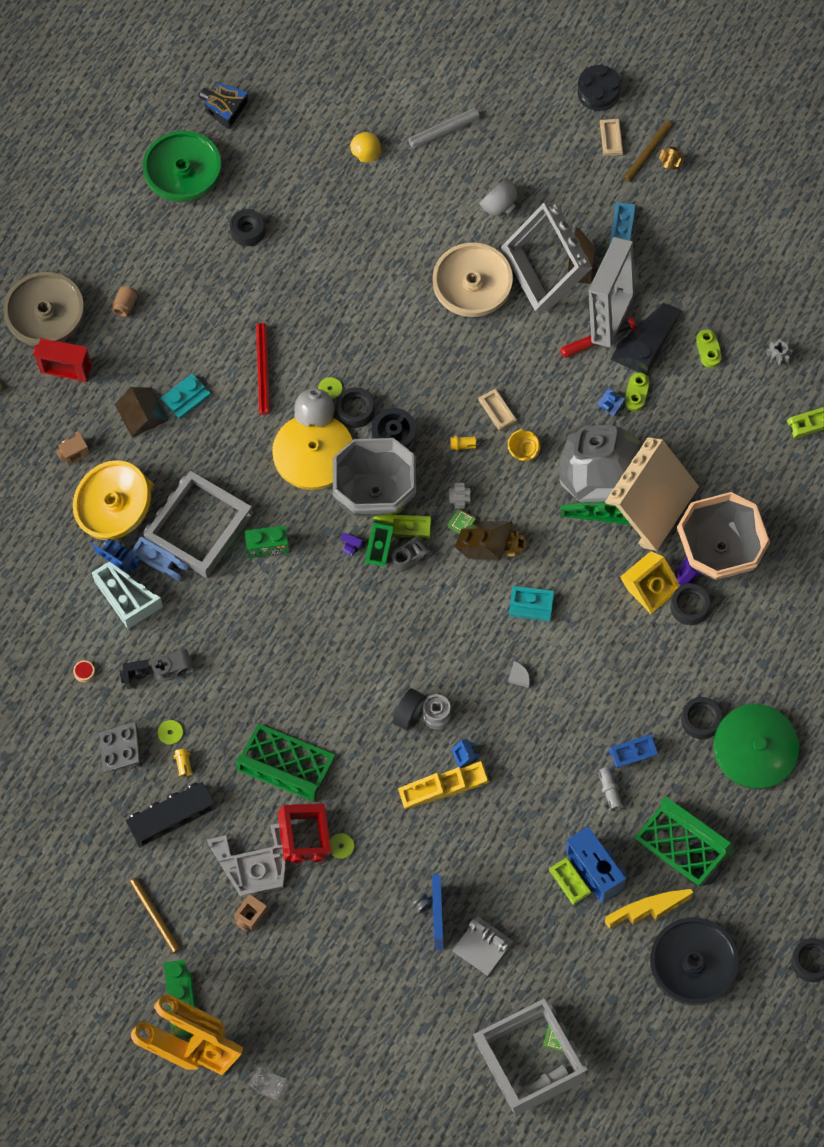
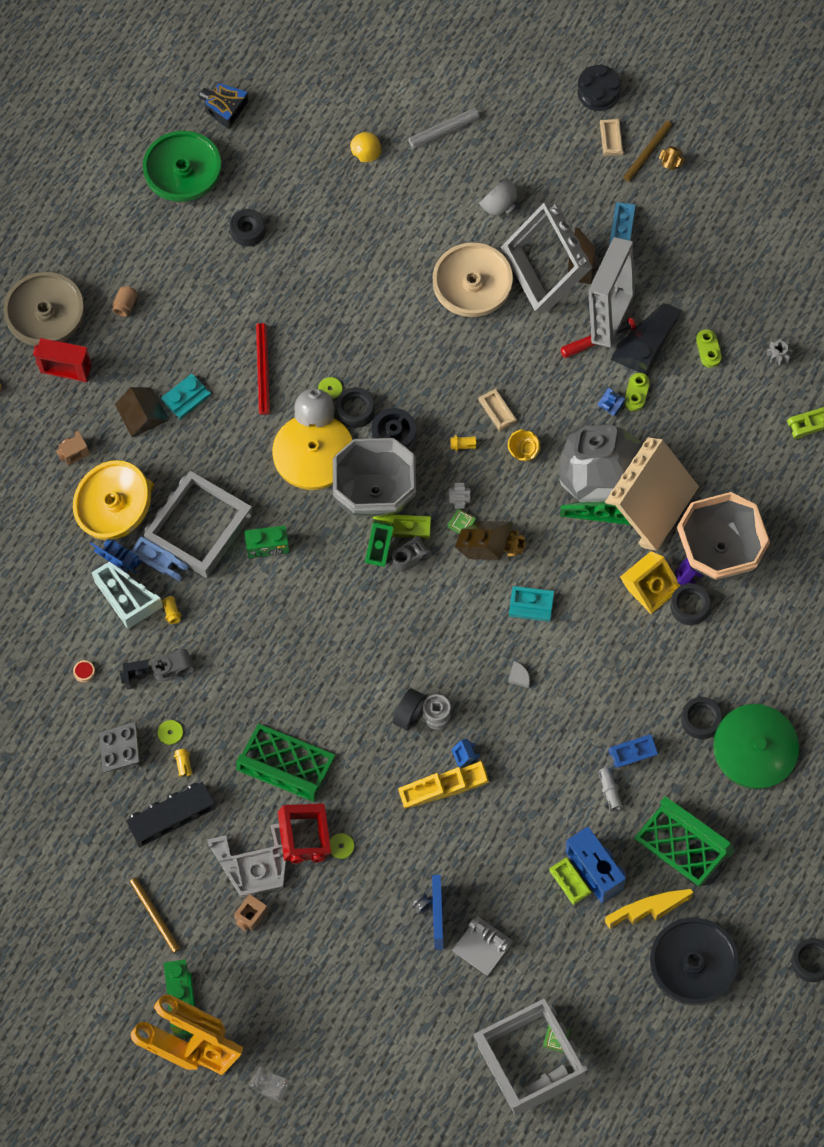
dark purple tile [340,532,366,556] -> none
none -> yellow pin [162,596,182,624]

